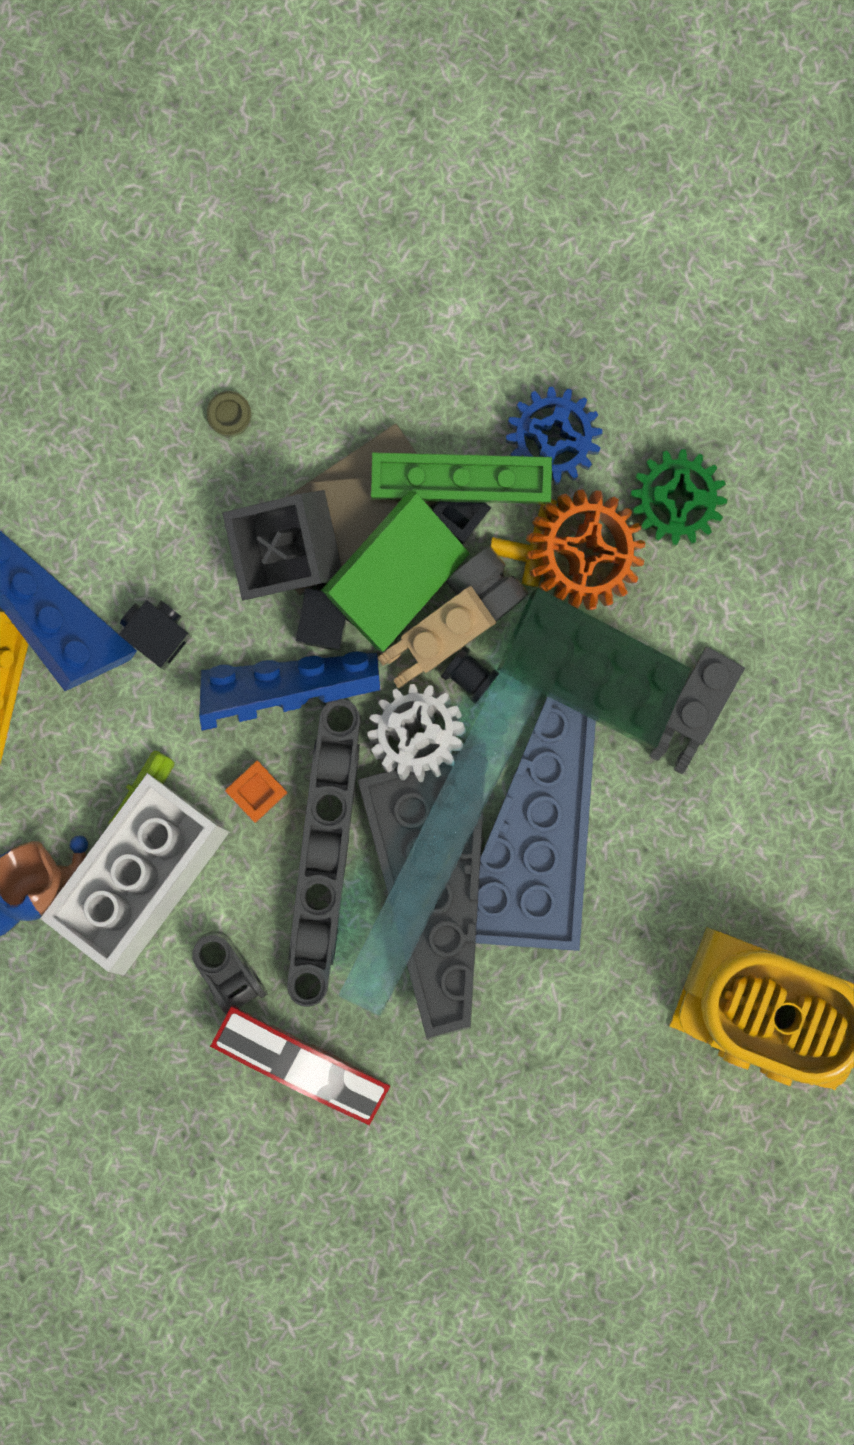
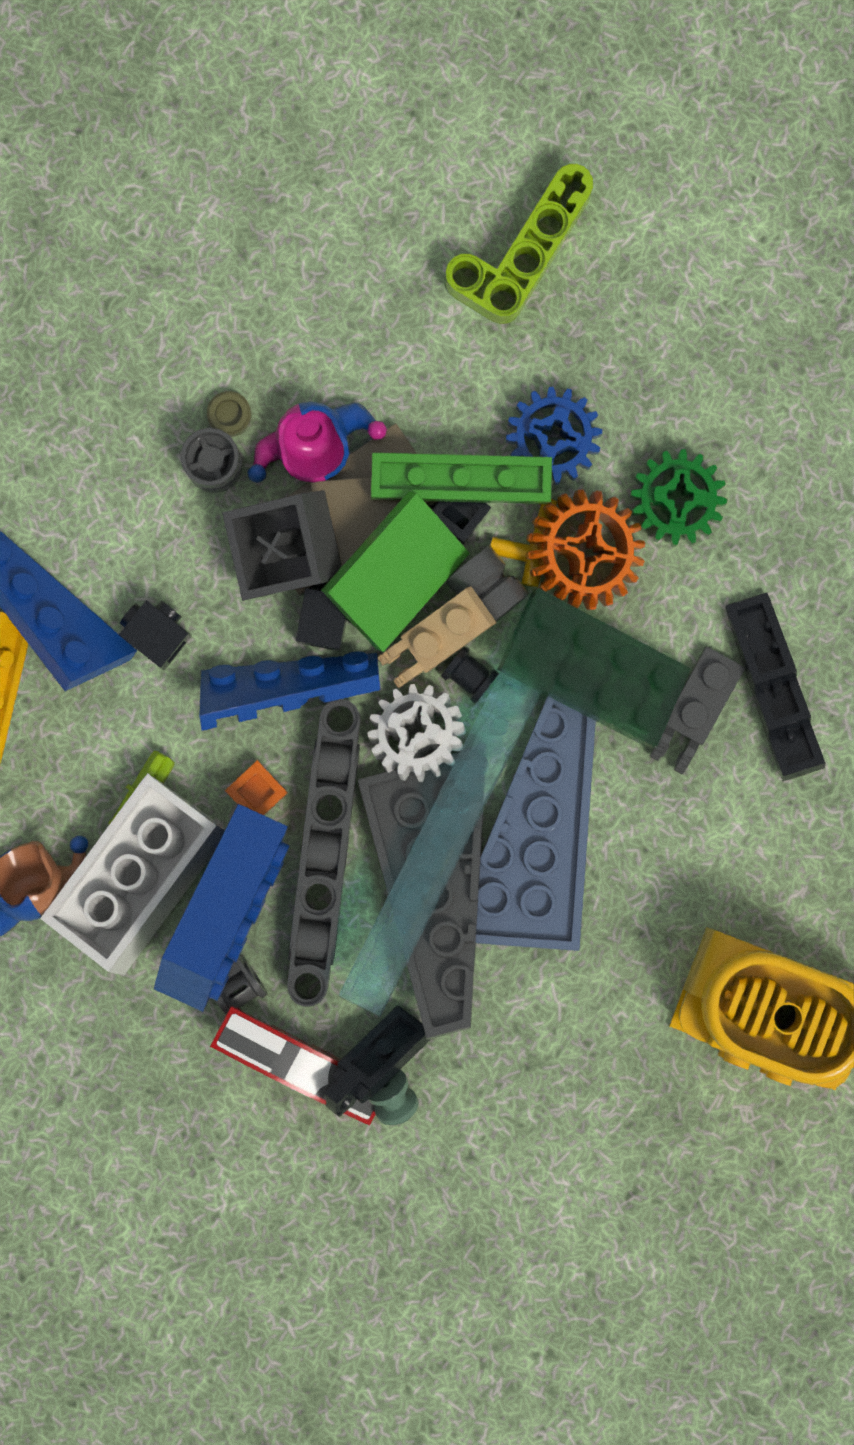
none -> blue brick [154,804,290,1012]
none -> dark grey wheel [180,428,243,493]
none -> dark pink piece [247,401,387,483]
none -> black hinge [324,1005,431,1117]
none -> sand green wheel [368,1070,419,1125]
none -> lime beam [445,164,593,324]
none -> black slope [725,592,826,782]

